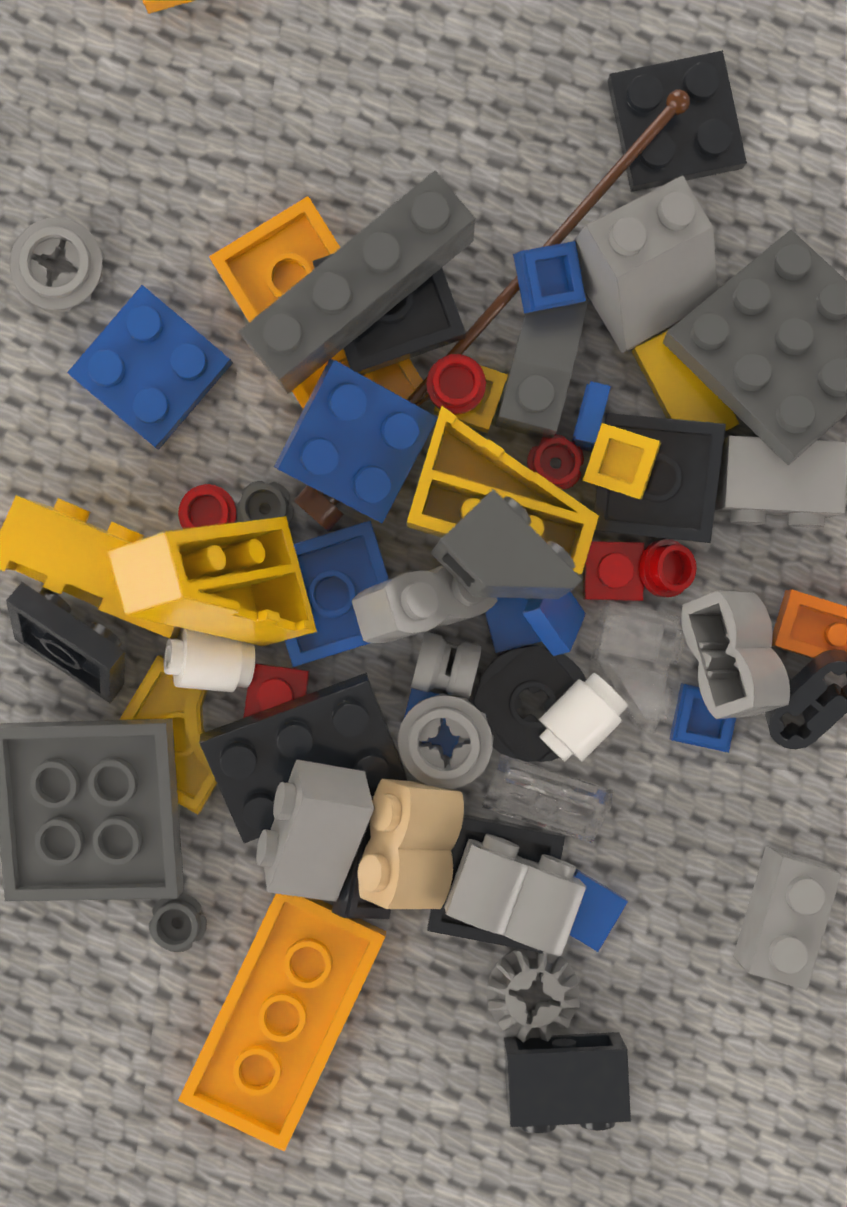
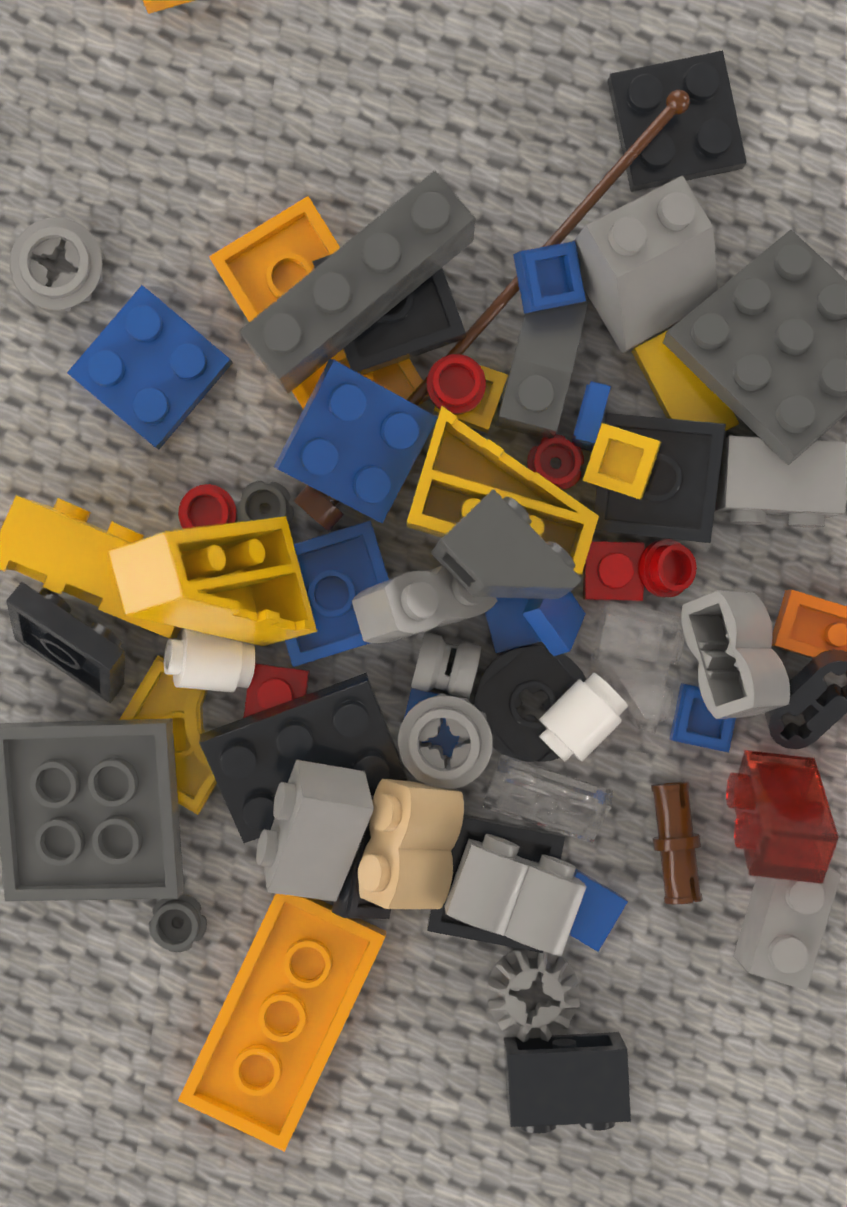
none -> reddish brown pin [651,782,703,905]
none -> clear red brick [726,750,839,884]

